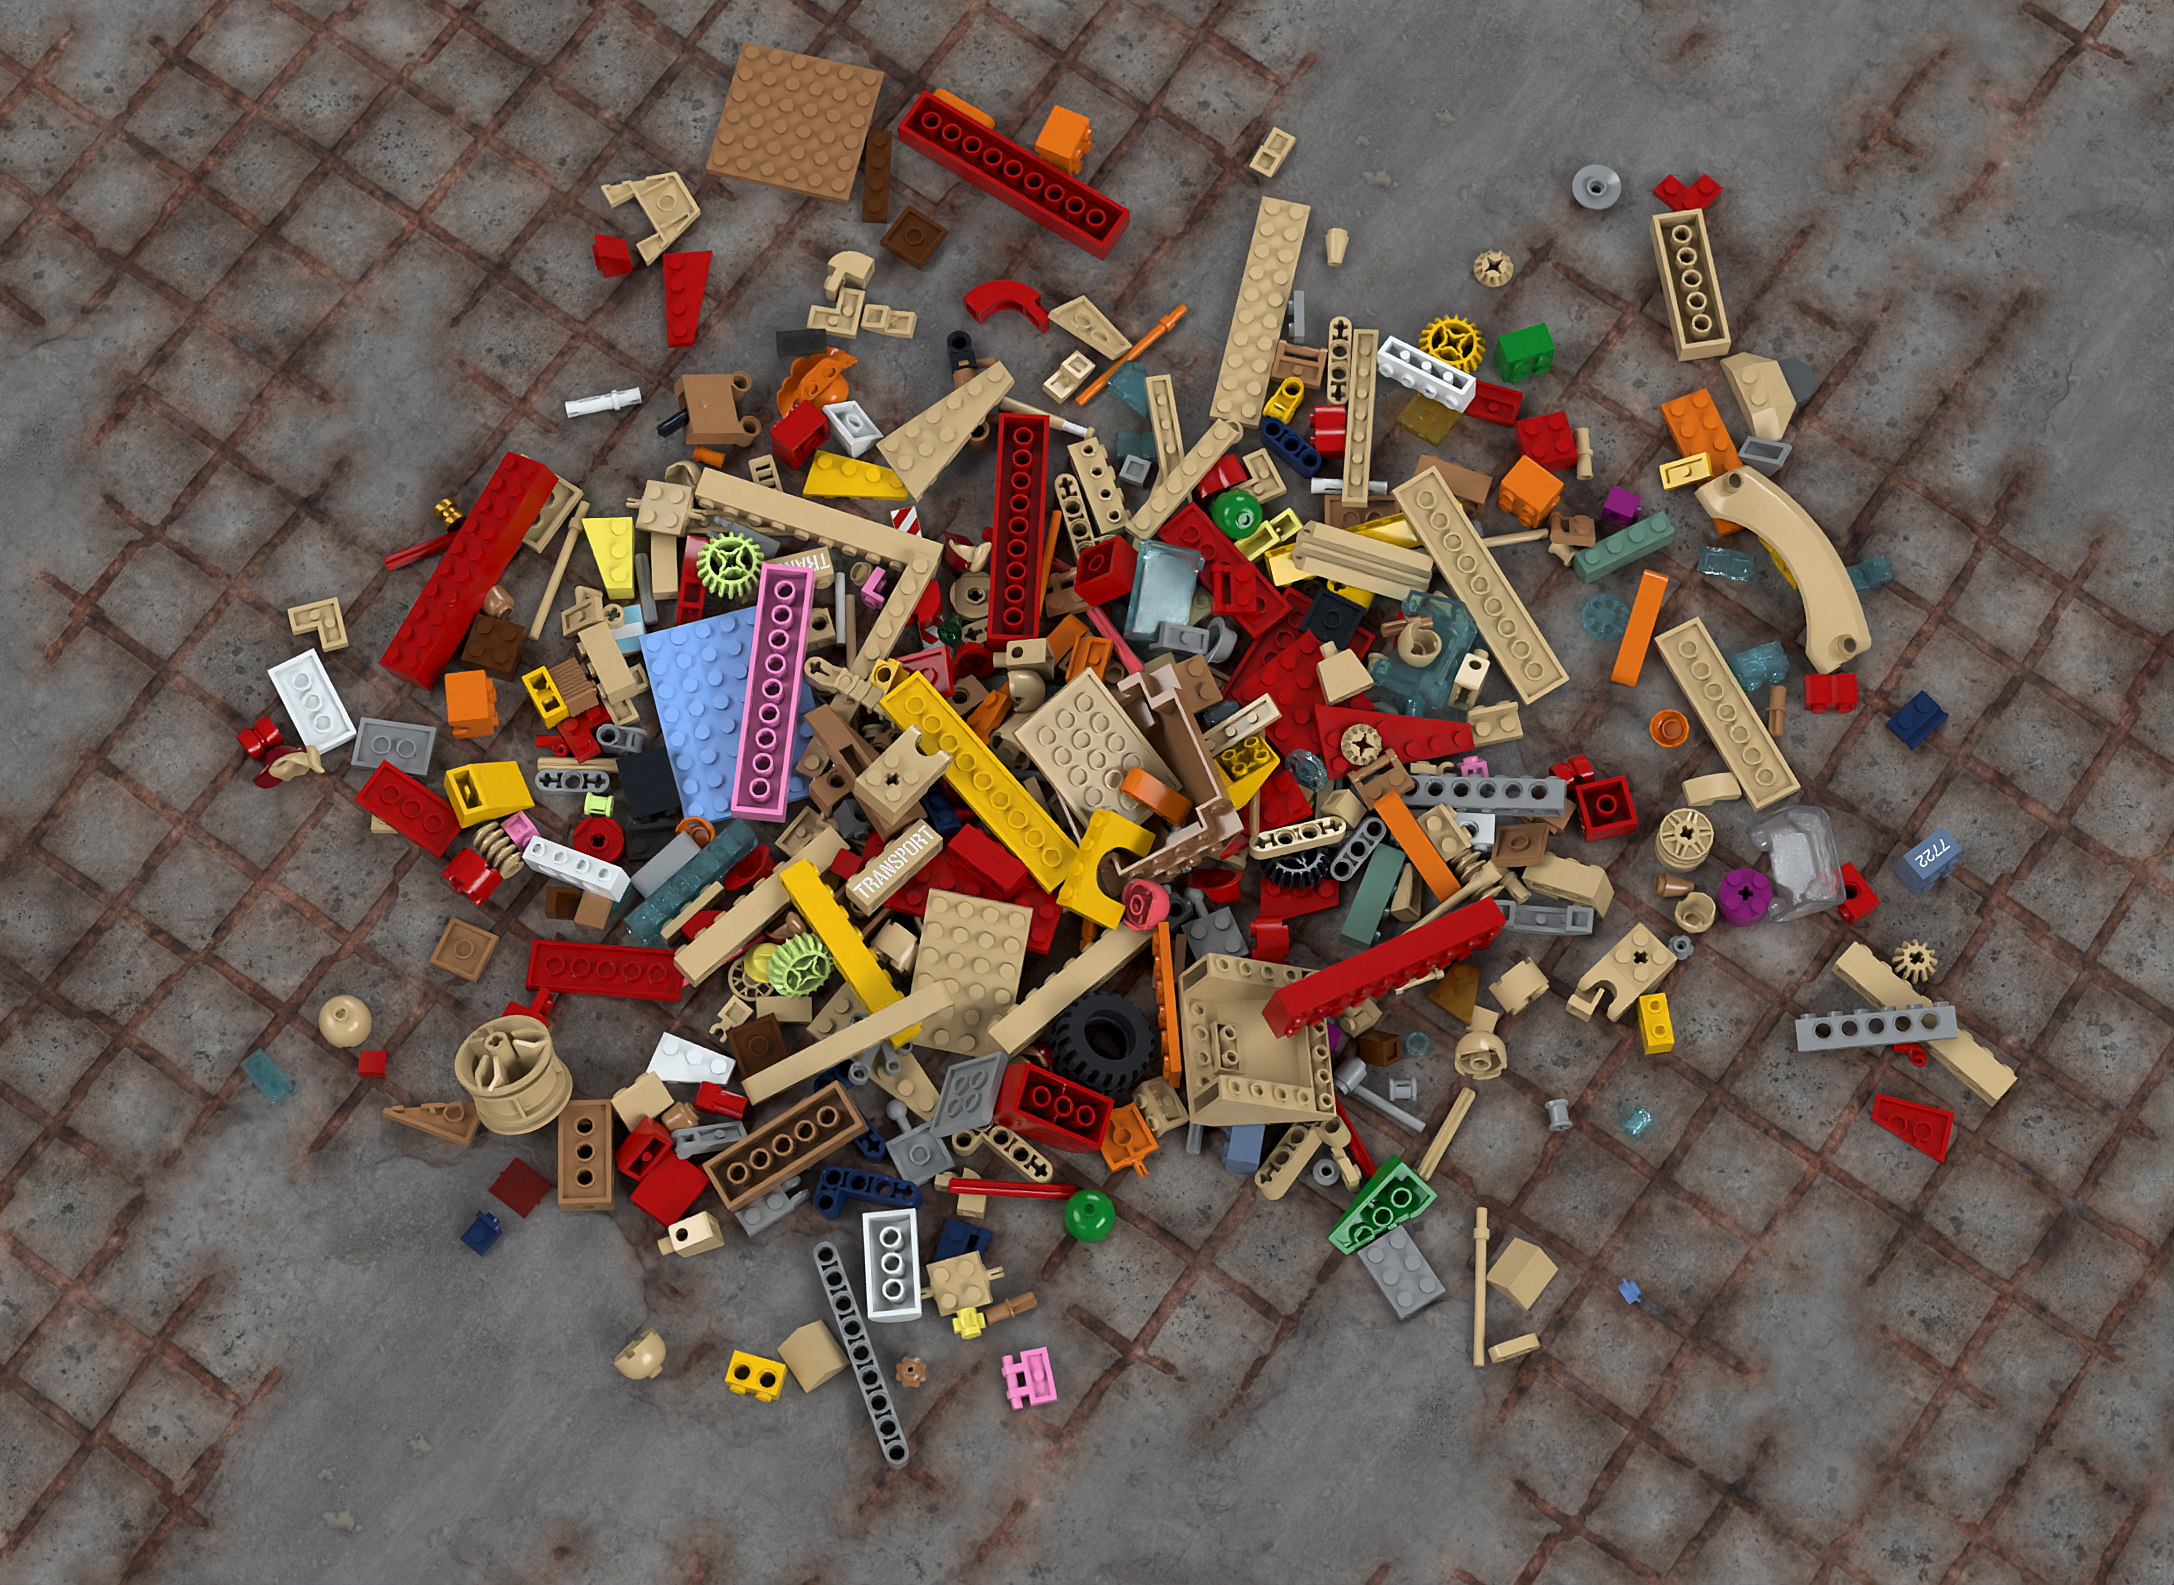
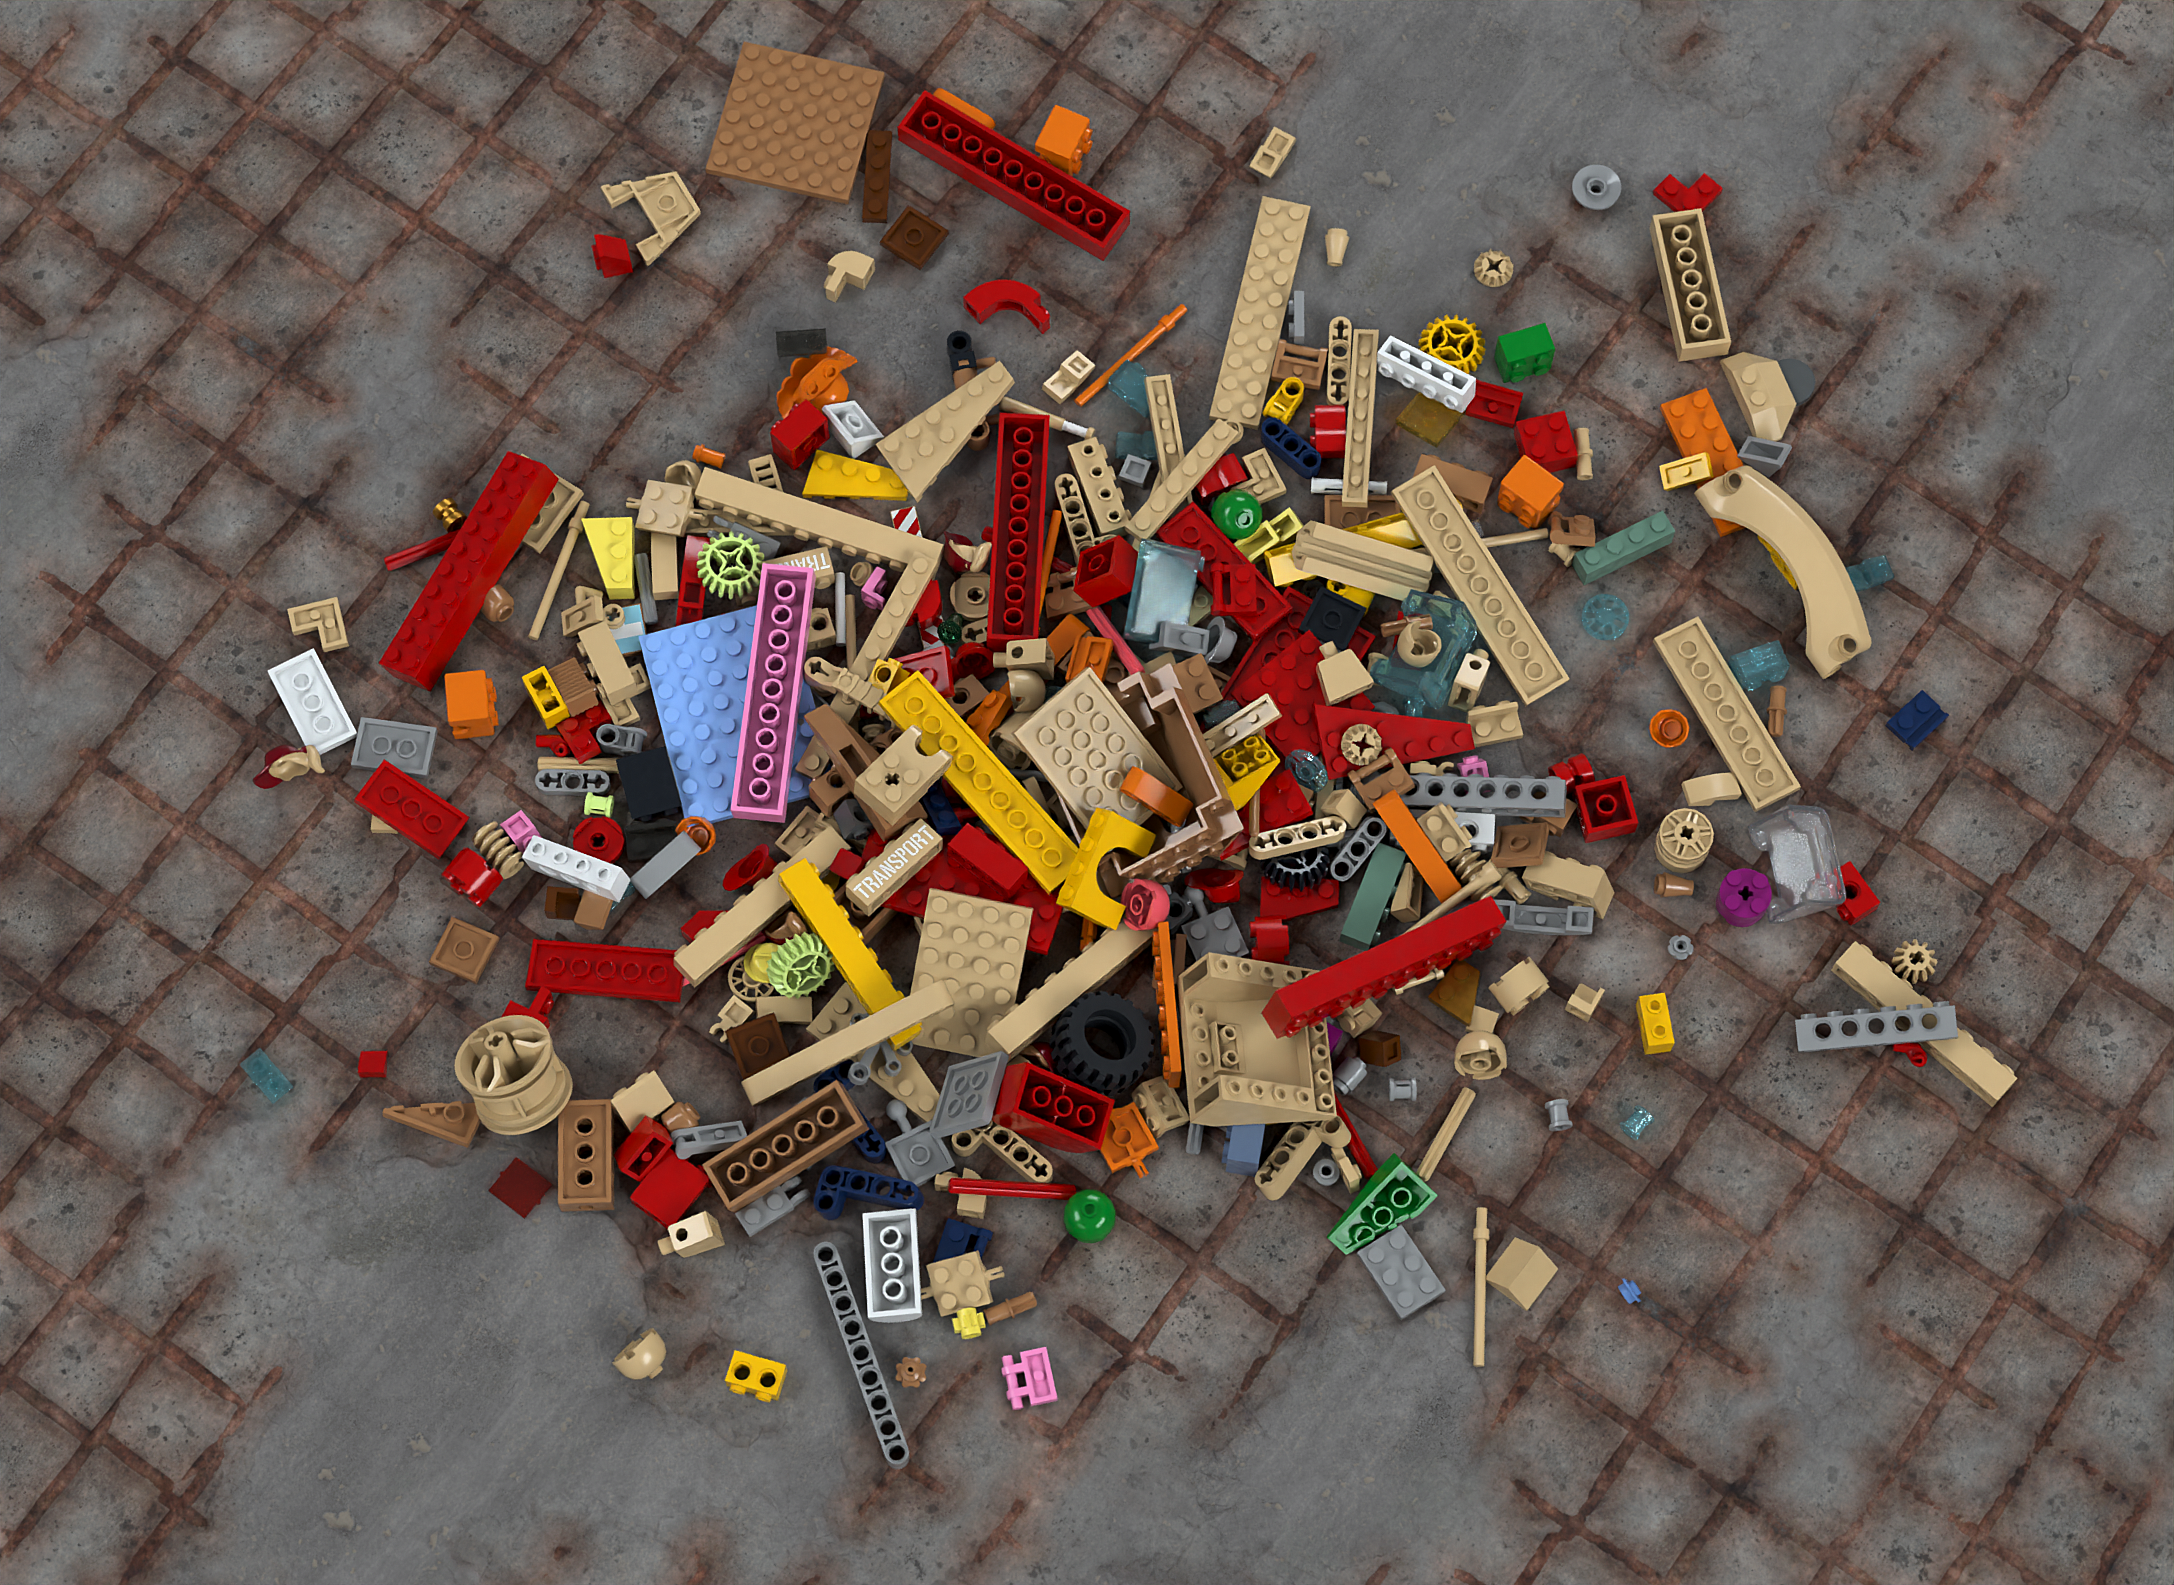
red wheel [236,715,284,762] -> none
tan cylinder [319,995,372,1048] -> none
yellow slope [443,761,535,829] -> none
dark blue bracket [460,1211,502,1257] -> none
reddish brown brick [461,613,529,683] -> none
white pin [565,387,642,418] -> none
clear light blue brick [624,817,758,946] -> none
white wing [646,1032,737,1087] -> none
medium nougat piece [656,371,761,447] -> none
tan plate [660,881,726,947] -> none
red wing [663,250,713,348] -> none
red piece [693,1081,749,1121] -> none
tan slope [777,1320,851,1394] -> none
tan plate [807,287,866,340] -> none
tan slope [860,304,917,339] -> none
tan brick [870,919,919,979] -> none
tan wing [1048,295,1133,360] -> none
light grey bar [1353,1084,1426,1133] -> none
clear light blue bush [1405,1031,1430,1057] -> none
tan beam [1488,1333,1540,1363] -> none
tan brick [1577,923,1678,1022] -> none
magenta brick [1601,486,1643,527] -> none
orange beam [1610,569,1669,688] -> none
tan hair [1675,892,1716,933] -> none
clear light blue slope [1697,546,1755,581] -> none
red brick [1803,674,1858,714] -> none
red wing [1870,1093,1954,1164] -> none
sand blue brick [1894,827,1962,896] -> none

